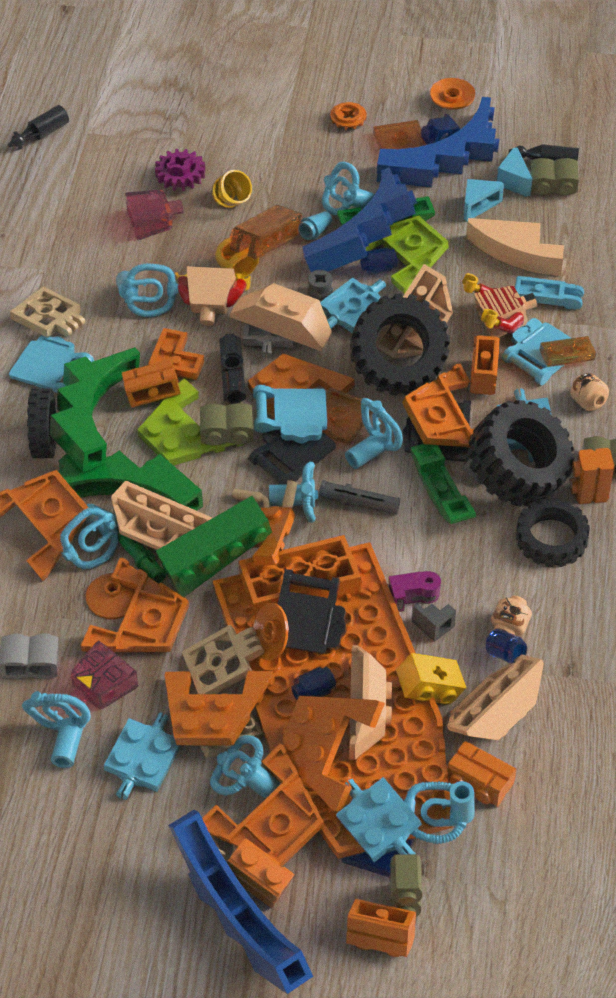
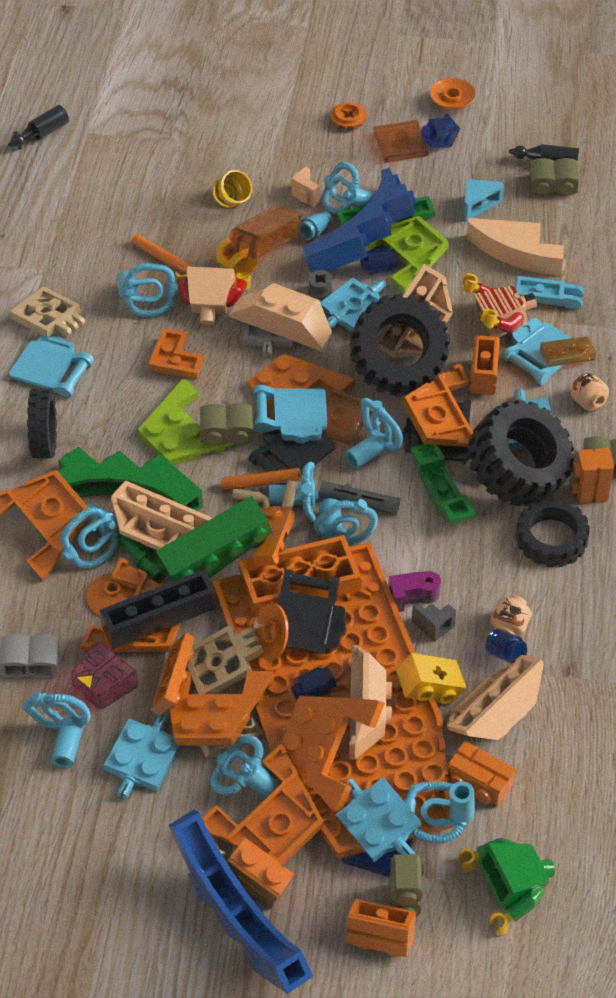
green arch [50,347,140,472] -> none
orange brick [122,359,181,408] -> none
clear pink torso [125,190,184,240] -> none
magenta gear [155,149,206,191] -> none
black piece [219,333,246,405] -> none
blue arch [376,97,500,187] -> none
medium azure slope [497,148,532,197] -> none
none -> black brick [99,569,216,650]
none -> orange piece [131,234,193,275]
none -> orange plate [150,632,195,716]
none -> orange piece [221,468,301,491]
none -> light nougat bracket [291,167,319,208]
none -> medium azure piece [314,498,378,544]
none -> green torso [458,837,555,936]

